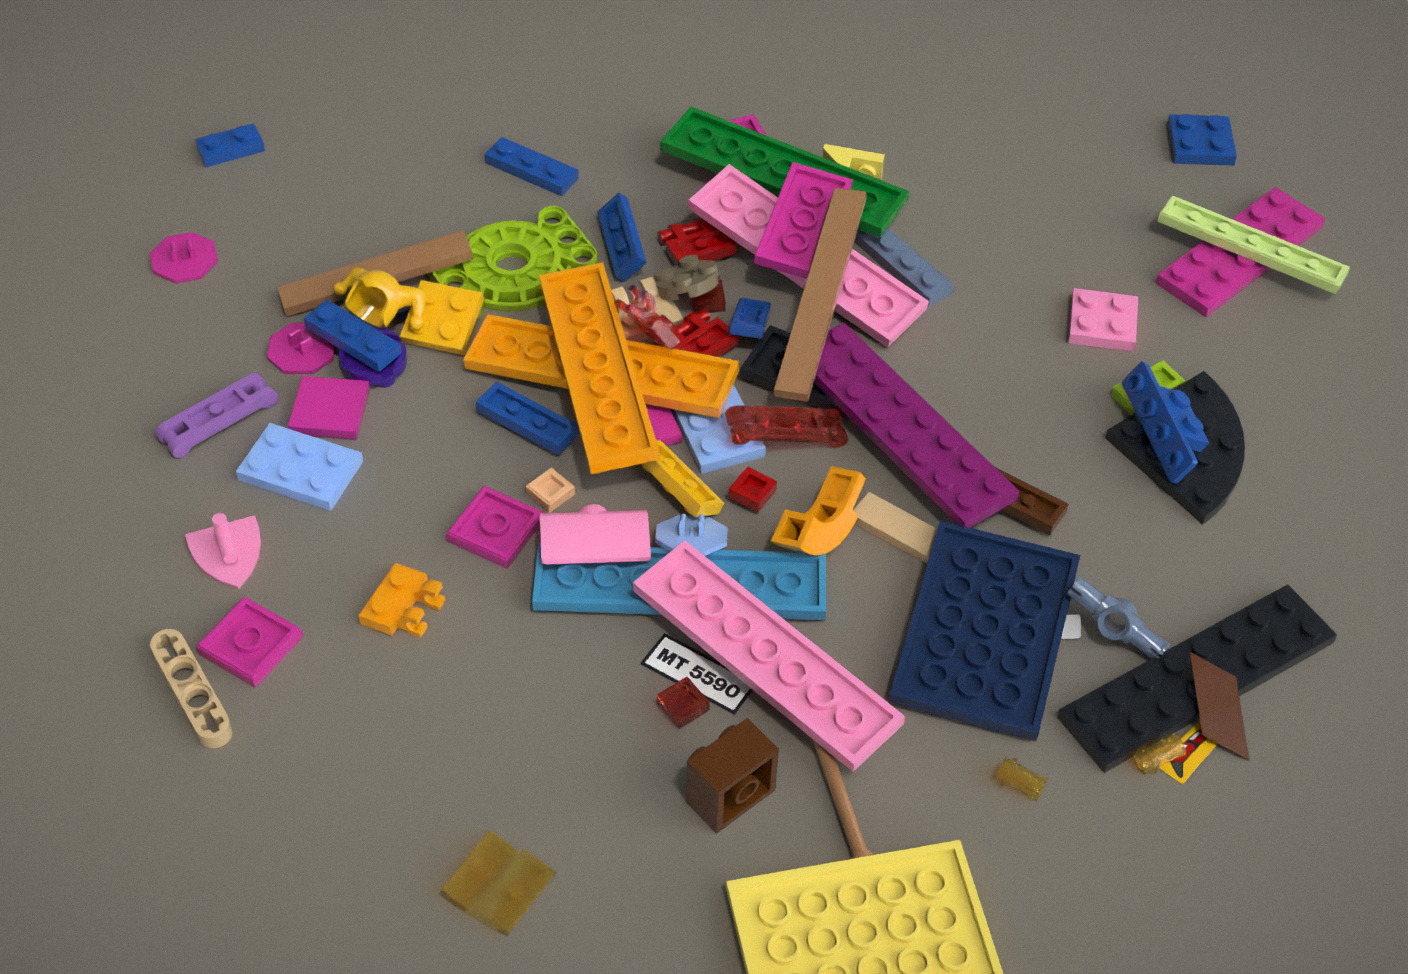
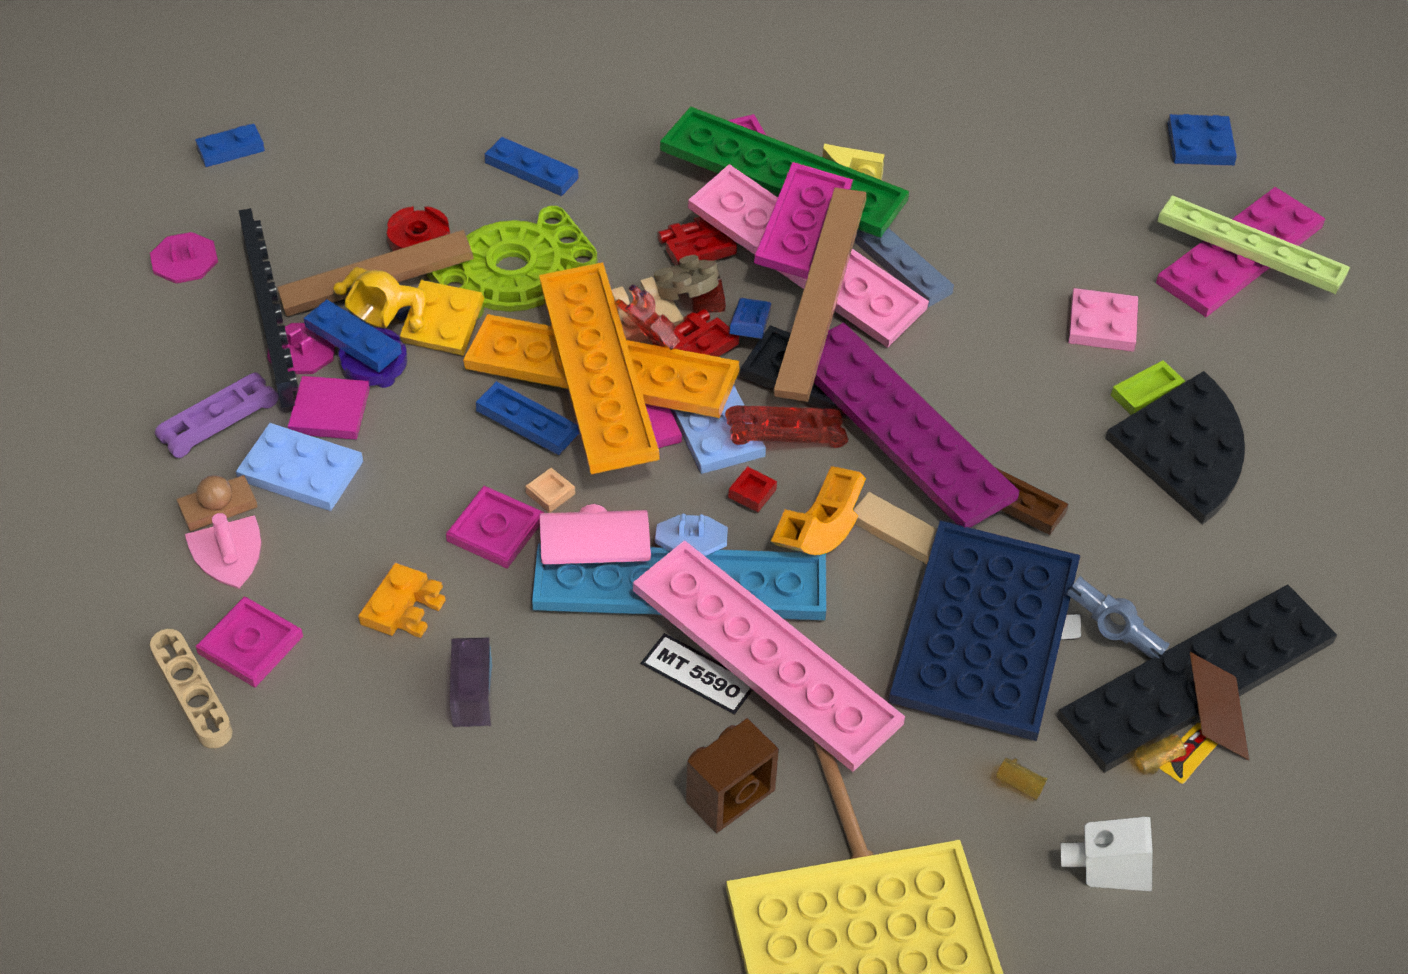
clear yellow slope [439,830,556,936] -> none
blue plate [597,192,647,282] -> none
yellow plate [641,440,725,517] -> none
clear red plate [657,677,710,729] -> none
blue bracket [1122,361,1209,484] -> none
none -> medium nougat tile [176,475,257,532]
none -> black plate [238,208,299,408]
none -> red plate [386,206,450,251]
none -> clear purple brick [450,637,492,727]
none -> white torso [1061,817,1152,891]

